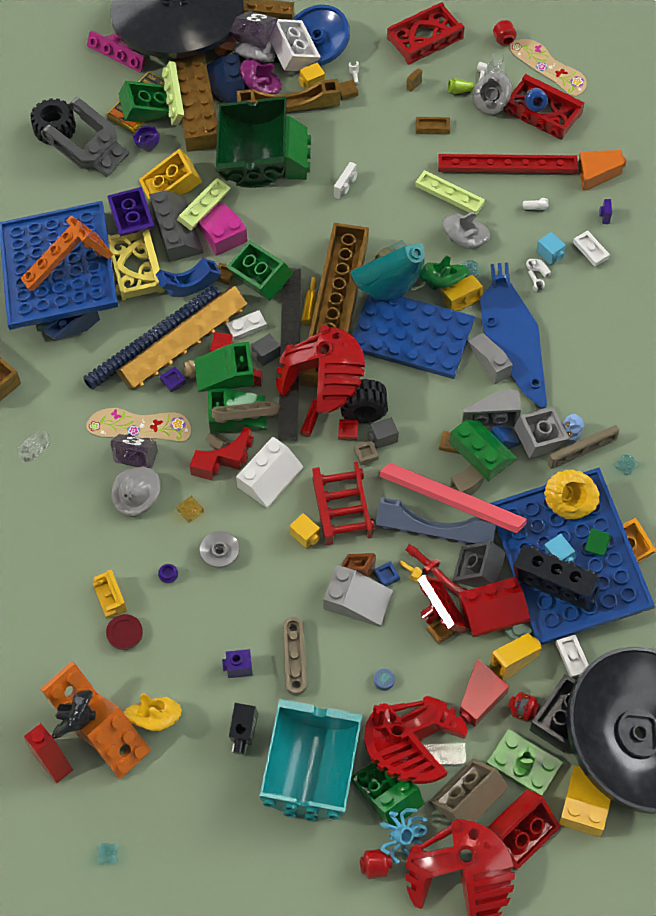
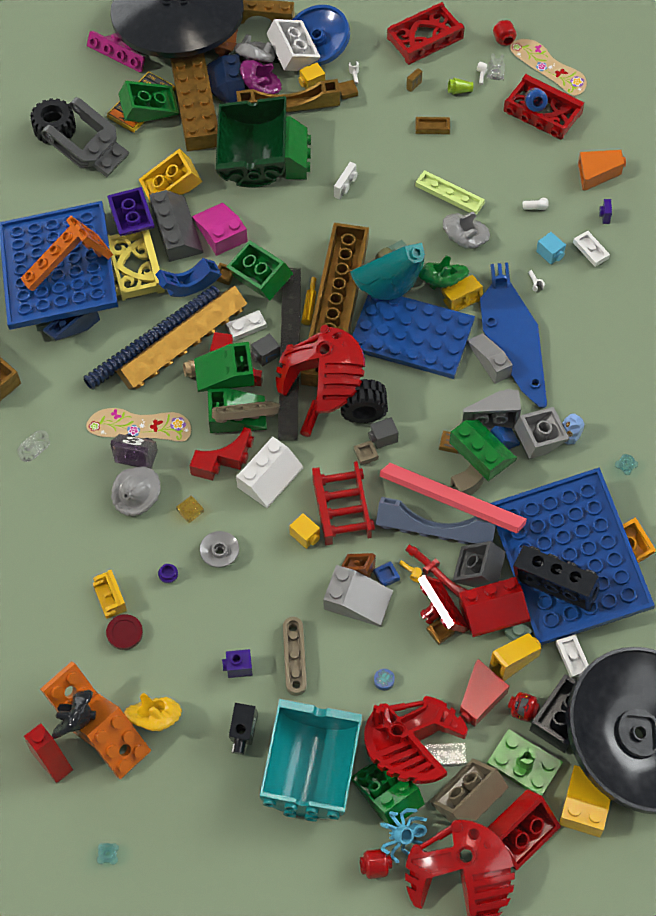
dark purple hair [133,126,160,150] -> none
dark purple plate [160,367,186,392] -> none
yellowish green plate [162,61,184,126] -> none
yellowish green plate [177,178,231,230] -> none
dark tan plate [205,433,231,450] -> none
clear purple slope [230,11,278,49] -> none
red plate [338,419,358,440] -> none
red plate [438,154,578,174] -> none
clear light blue plate [461,260,480,277] -> none
light grey piece [472,72,512,115] -> none
white arm [526,259,552,278] -> none
yellow piece [544,470,600,520] -> none
medium azure brick [544,533,576,563] -> none
dark tan tile [548,425,619,469] -> none
green slope [585,528,611,557] -> none

